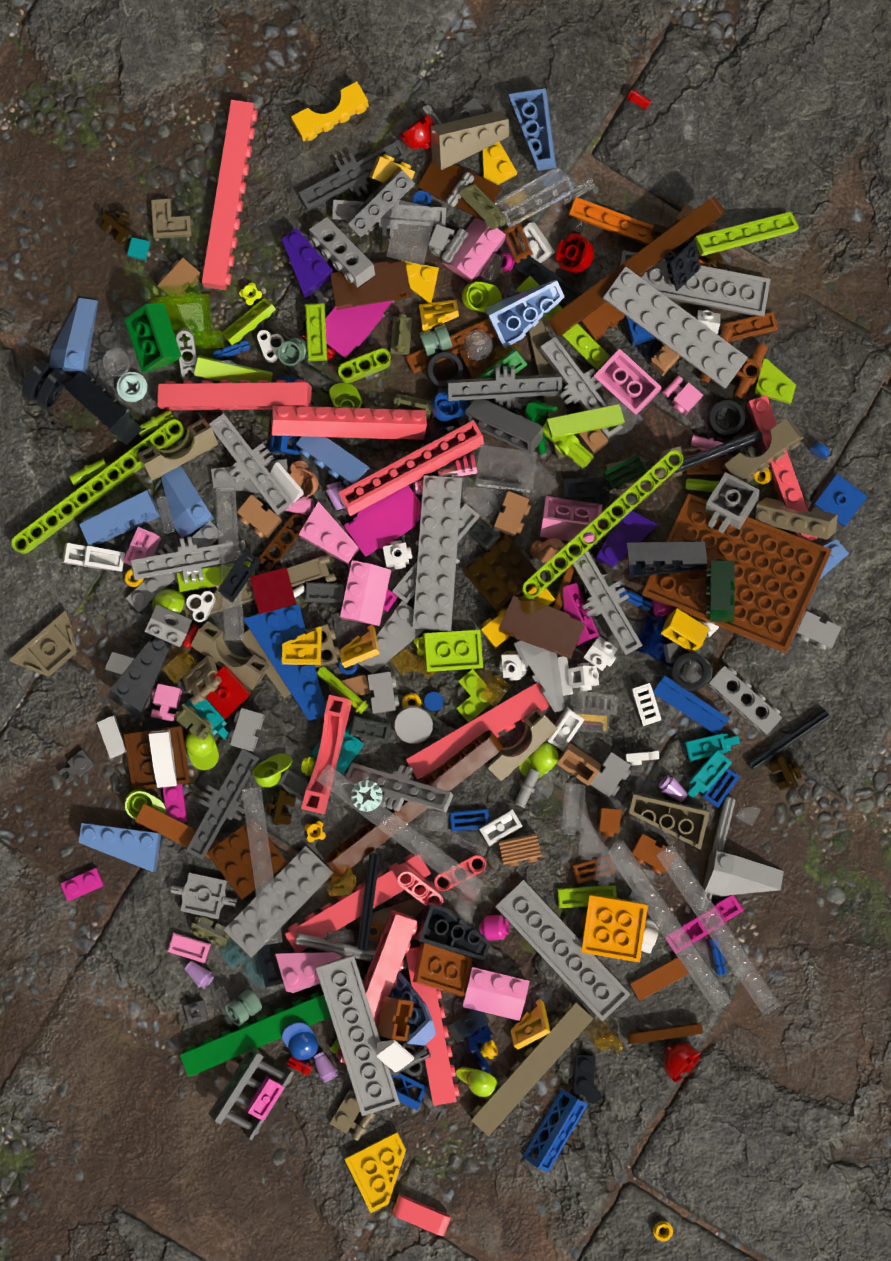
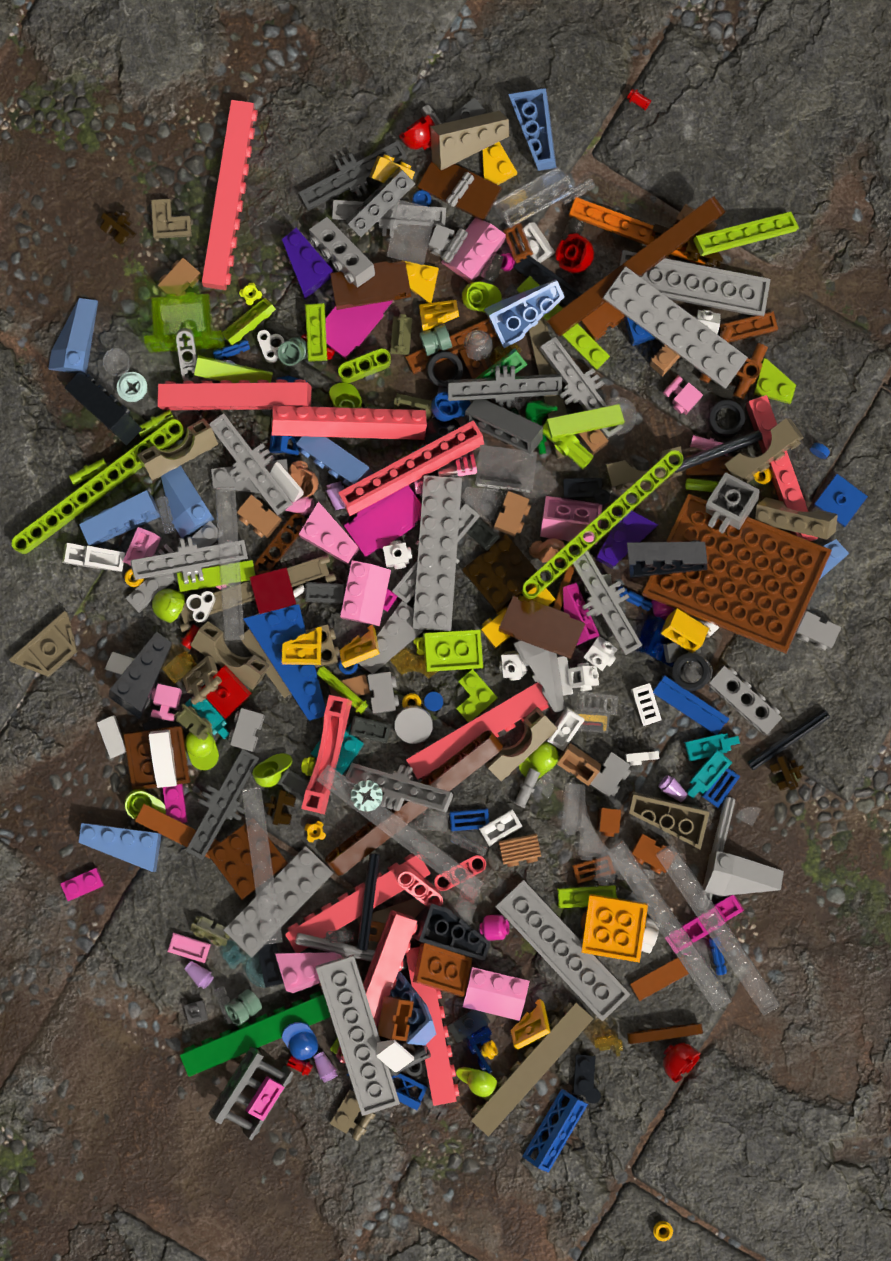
black wheel [22,360,67,410] -> none
flat silver plate [59,750,95,783] -> none
green slope [124,303,182,373] -> none
teal tile [127,237,151,261] -> none
light grey brick [144,604,192,647] -> none
light grey plate [171,873,237,919] -> none
black plate [216,548,262,603] -> none
yellow arch [291,82,369,142] -> none
clear yellow bracket [327,868,356,896] -> none
yellow plate [345,1131,406,1213] -> none
coral beam [391,1194,451,1236] -> none
olive hinge [459,184,507,229] -> none
clear yellow bracket [481,675,511,707] -> none
bright pink slope [594,349,662,415] -> none
dark green tile [604,455,647,490] -> none
black hinge [665,239,701,291] -> none
dark green wedge [706,561,735,622] -> none

